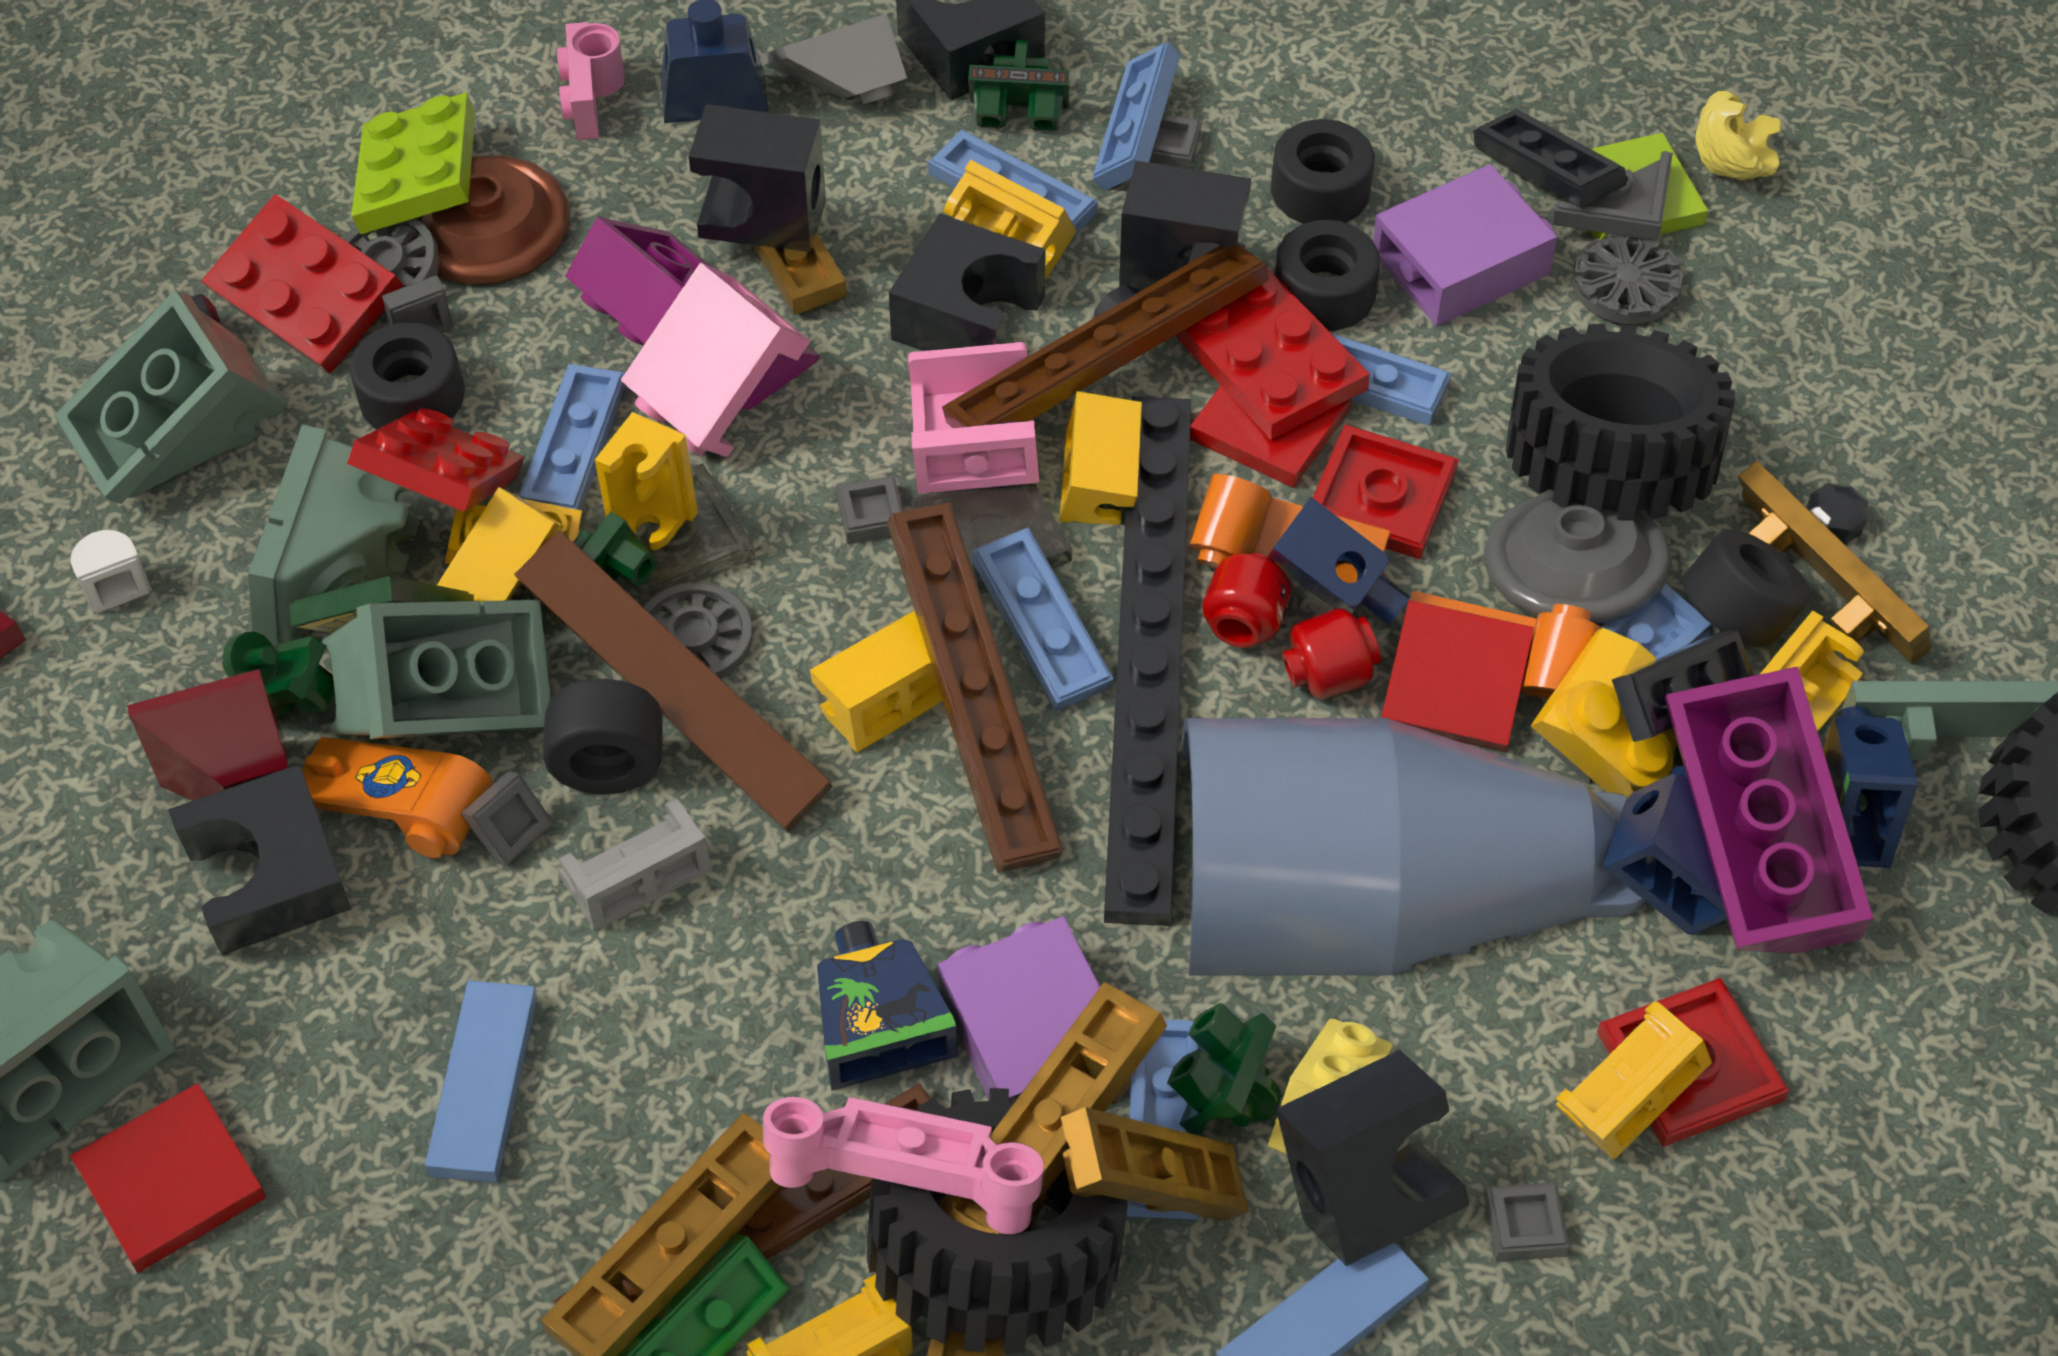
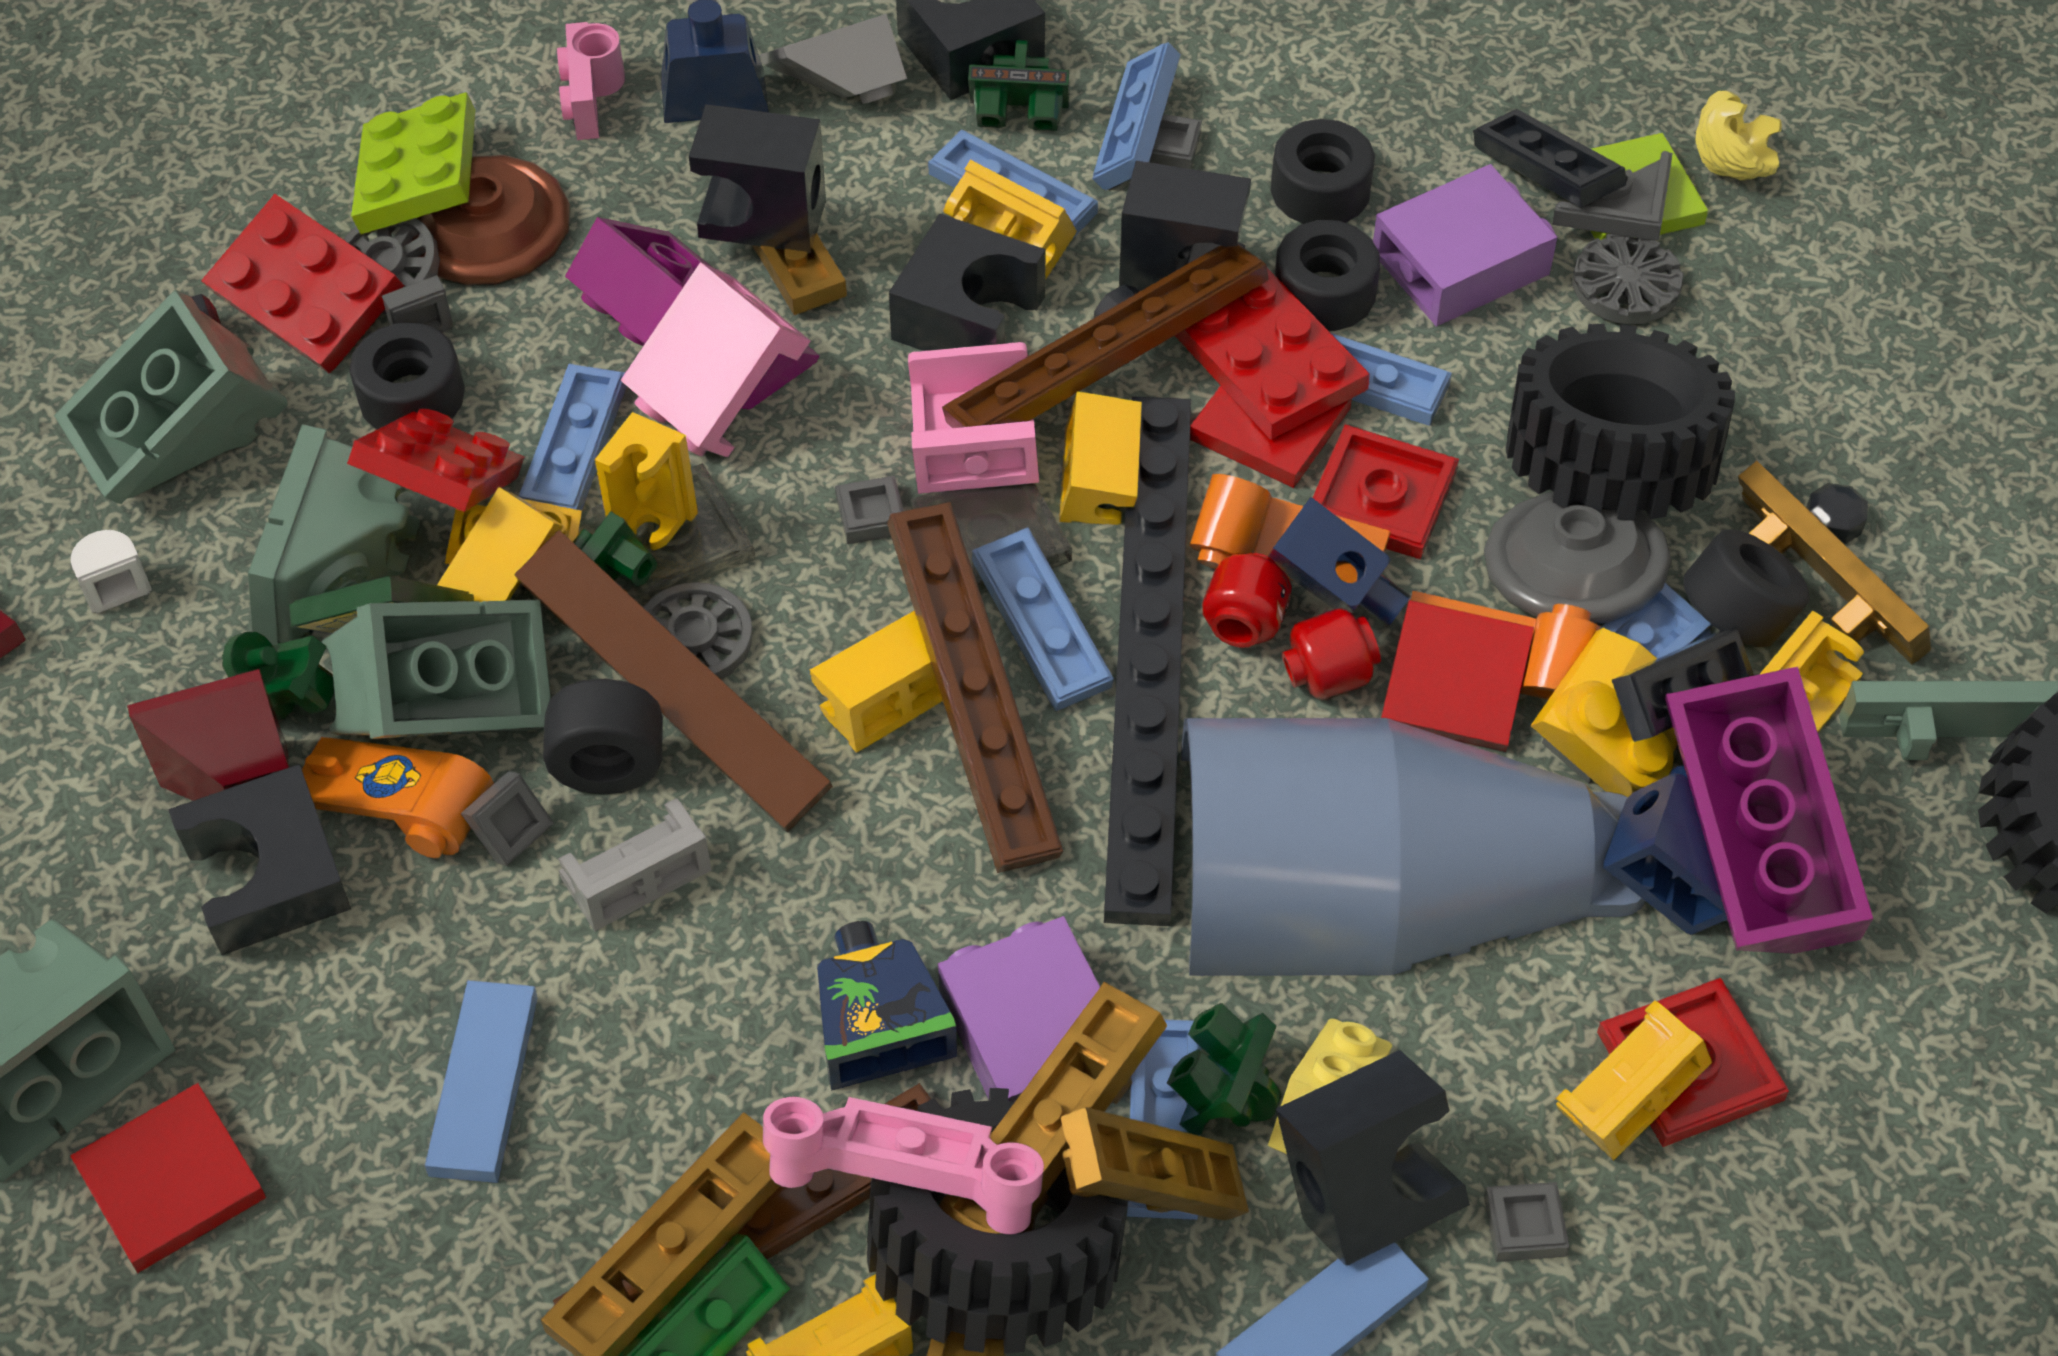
dark blue torso [1823,706,1918,868] -> none

